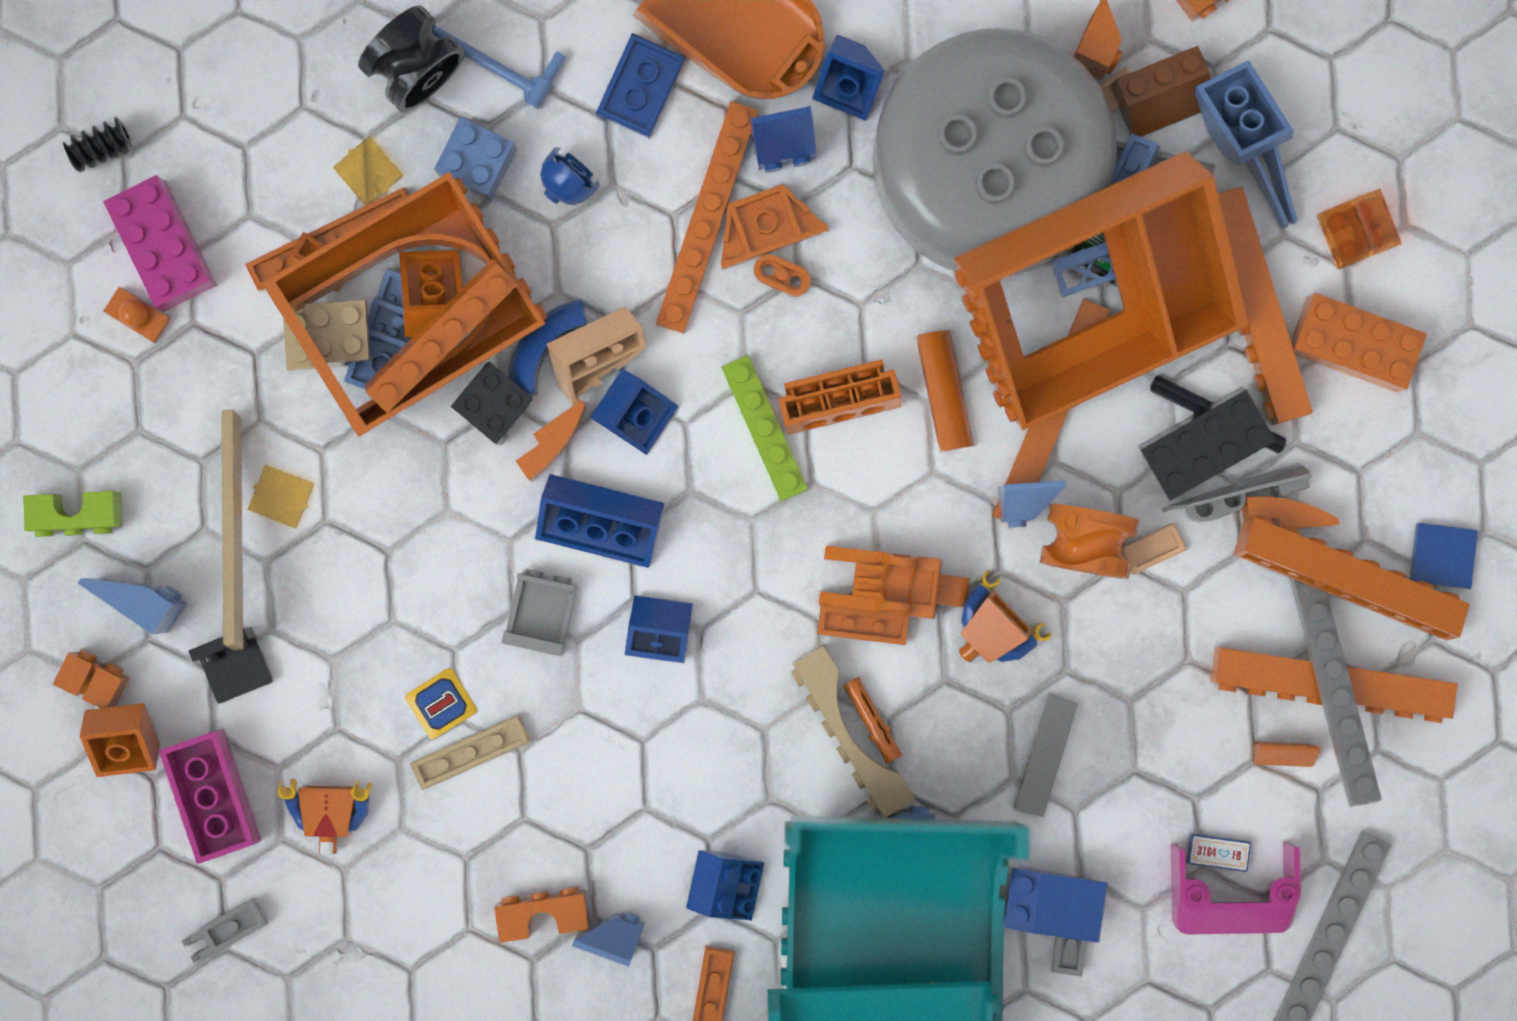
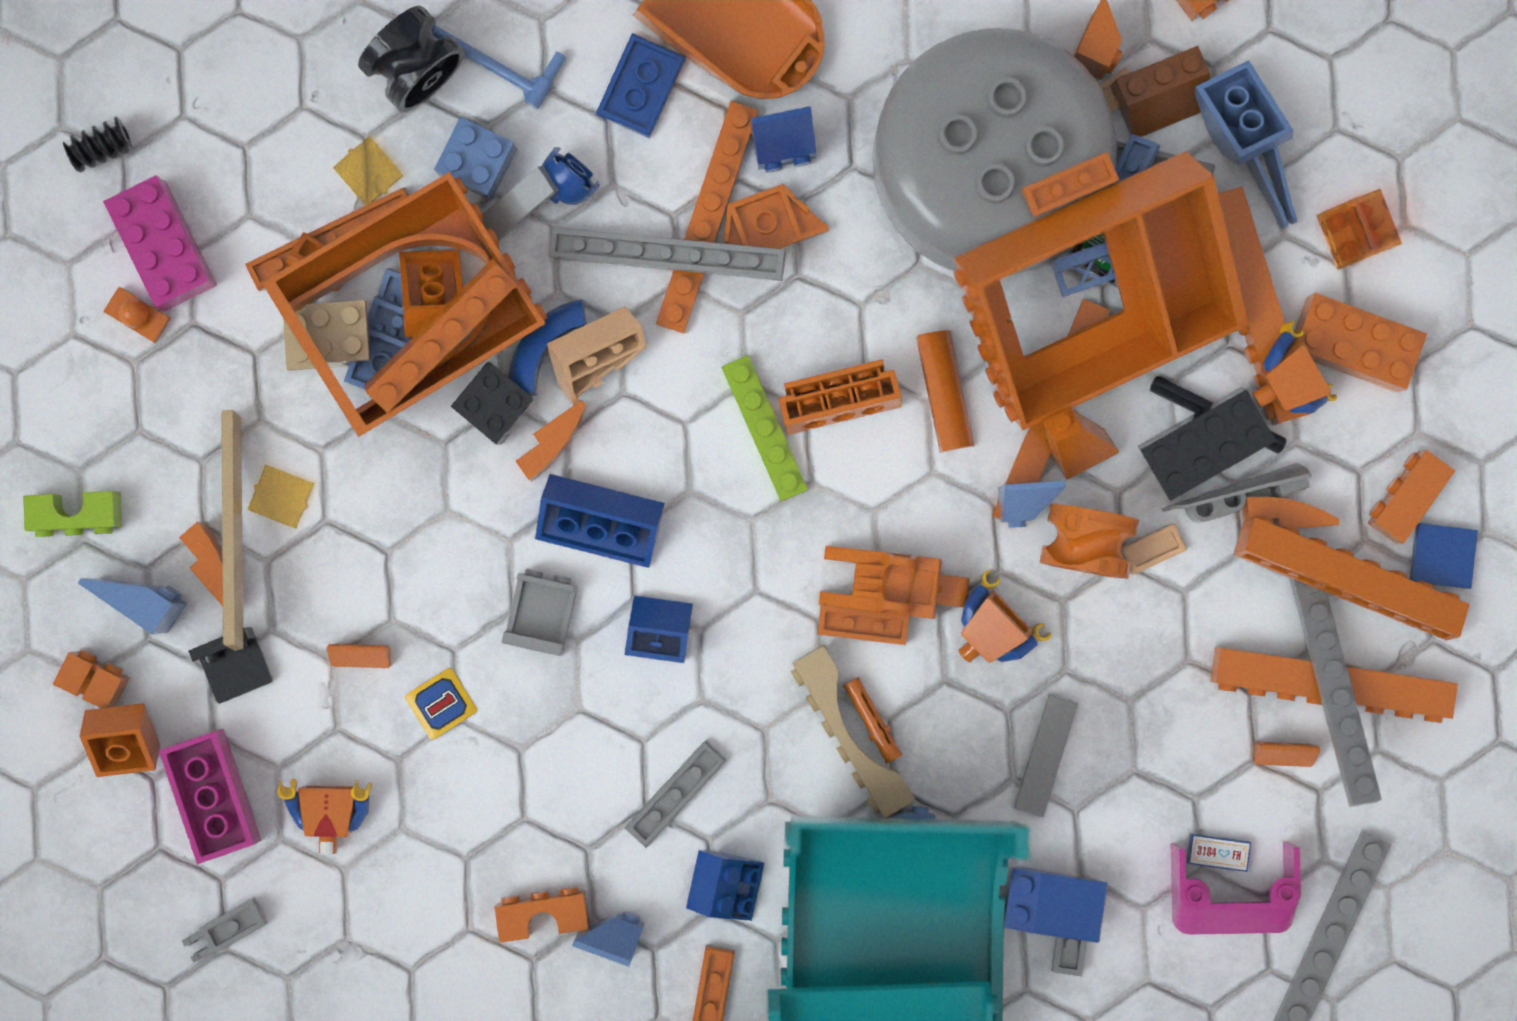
tan tile [410,714,531,790] -> none
blue slope [590,368,679,455] -> none
orange plate [754,254,810,297] -> none
blue slope [812,34,885,121] -> none
none -> orange slope [179,522,223,606]
none -> orange slope [327,644,391,668]
none -> light grey tile [482,166,559,240]
none -> light grey plate [548,227,786,281]
none -> light grey tile [624,740,727,848]
none -> orange plate [1021,152,1119,217]
none -> orange slope [1043,407,1119,480]
none -> orange torso [1252,320,1337,413]
none -> orange brick [1367,450,1455,544]

